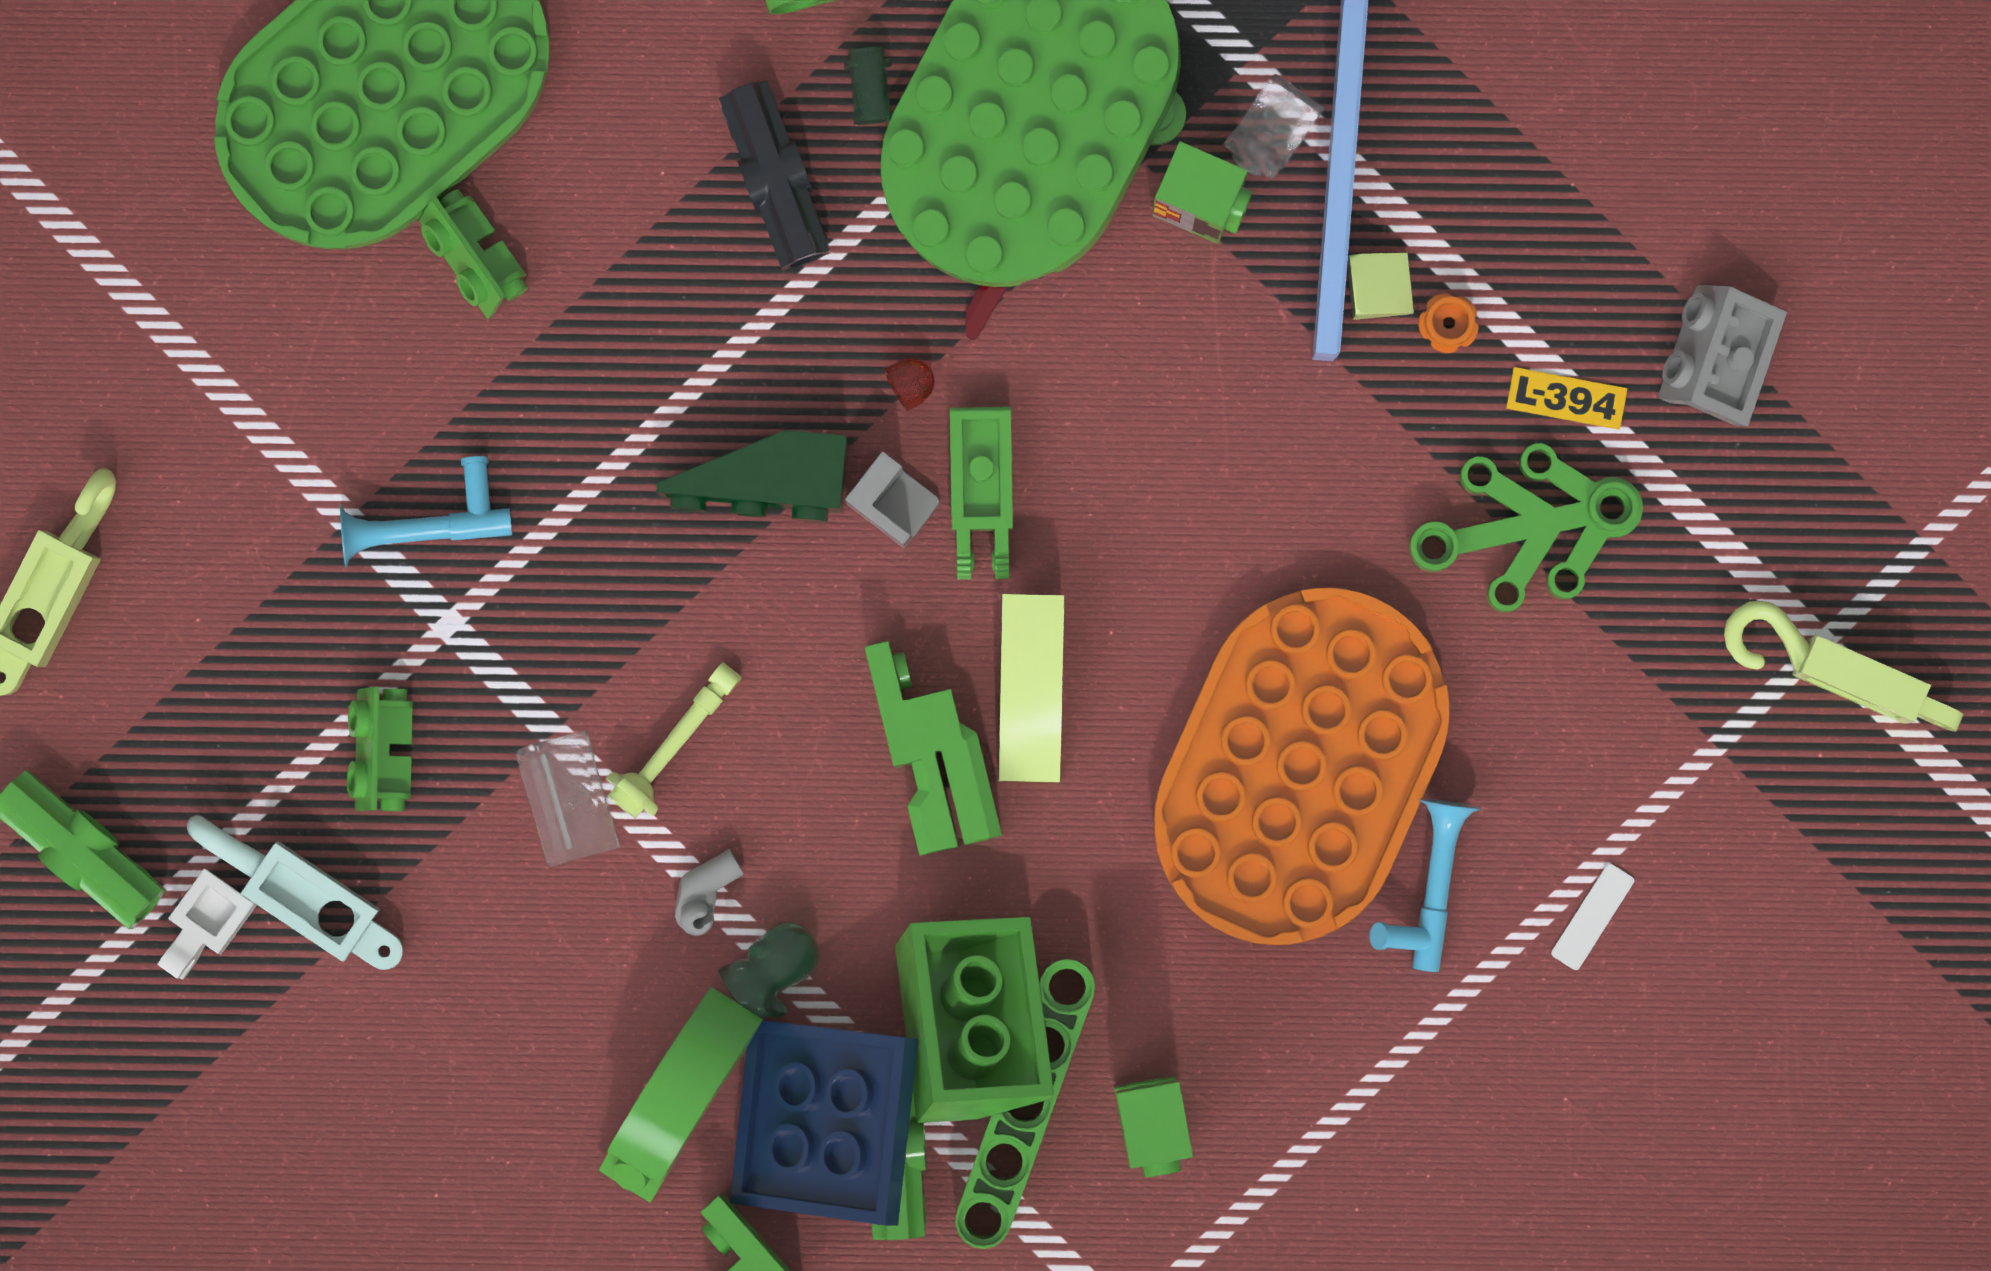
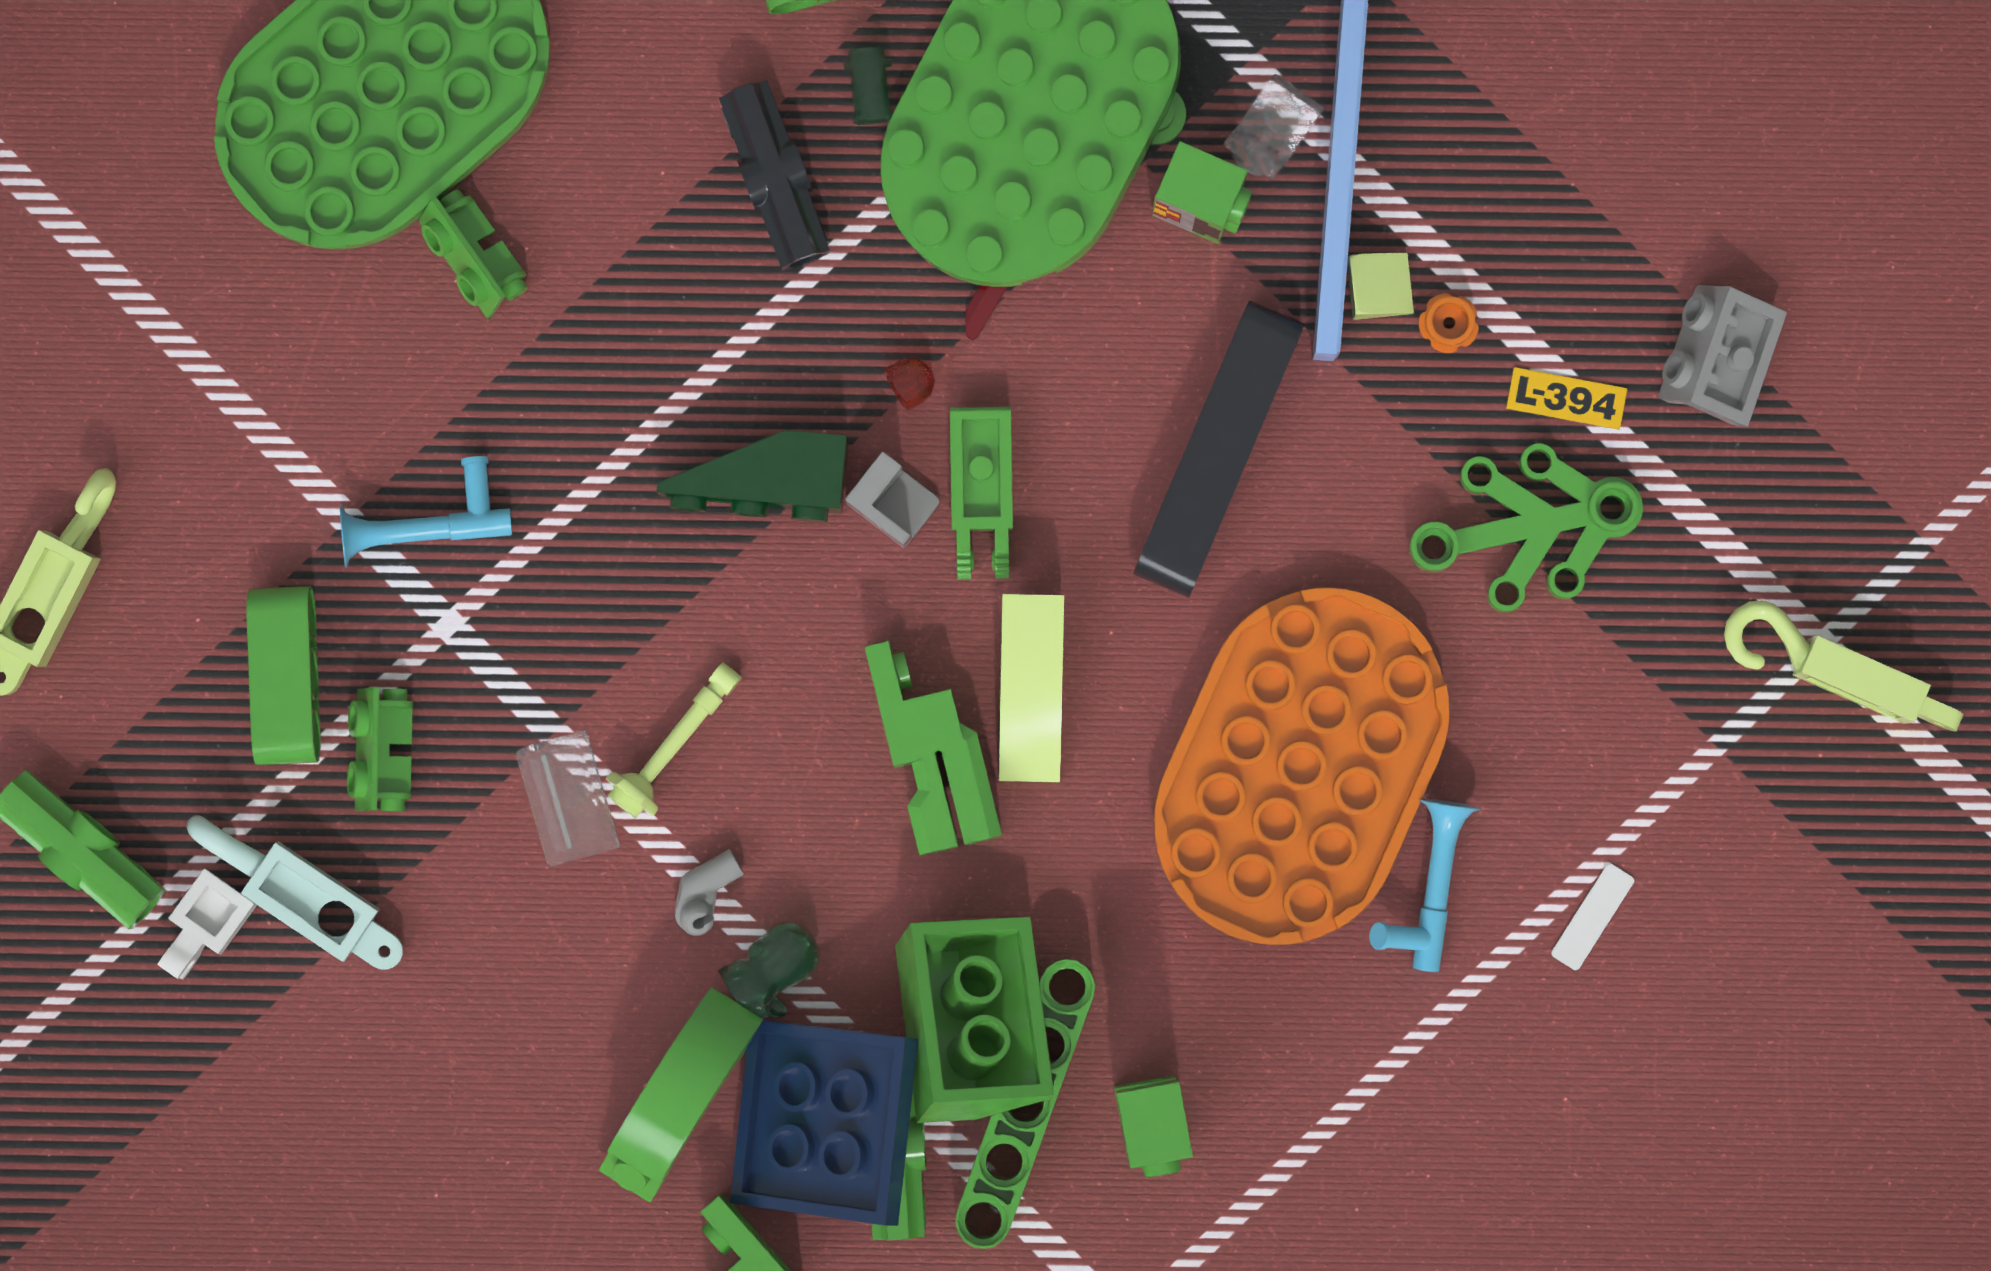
none -> bright green beam [246,586,321,765]
none -> black beam [1133,300,1305,598]

